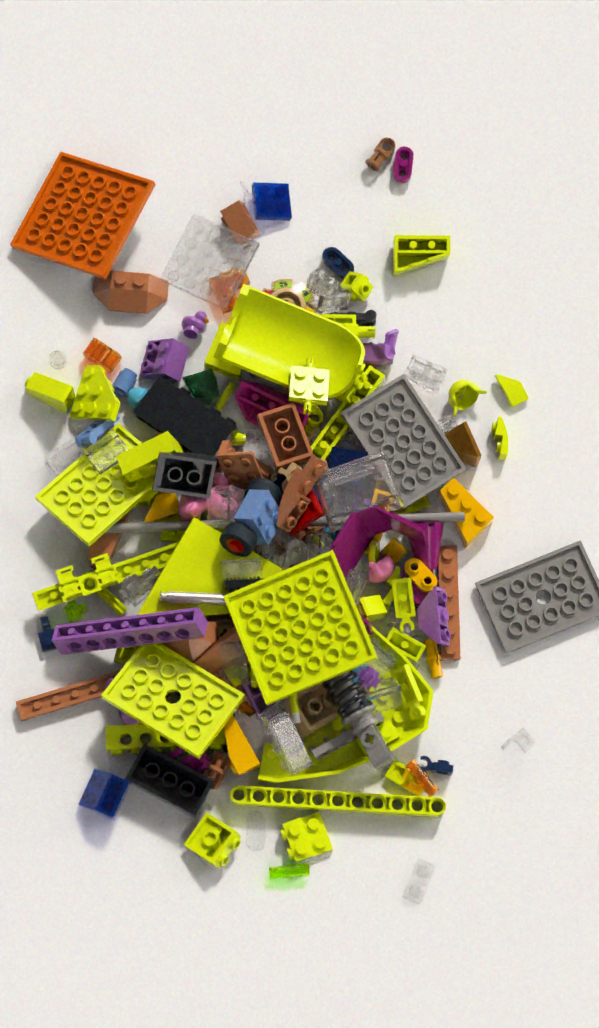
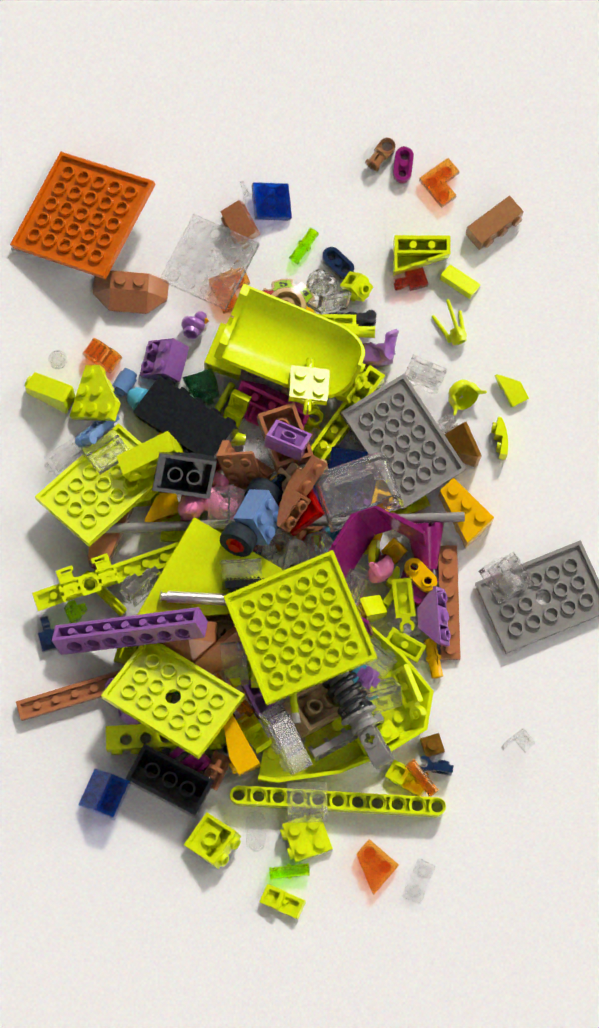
none -> neon yellow slope [223,389,251,430]
none -> neon yellow slope [236,710,273,754]
none -> neon yellow slope [259,883,306,920]
none -> medium lavender slope [265,419,312,461]
none -> clear hinge [287,782,328,823]
none -> clear neon green pin [289,228,319,264]
none -> clear orange wing [356,839,399,895]
none -> clear red plate [393,267,428,291]
none -> clear orange plate [419,158,460,208]
none -> pearl gold plate [420,733,445,757]
none -> neon yellow plant [432,299,467,346]
none -> neon yellow slope [440,265,481,299]
none -> medium nougat brick [465,195,524,250]
none -> clear slope [478,552,534,604]

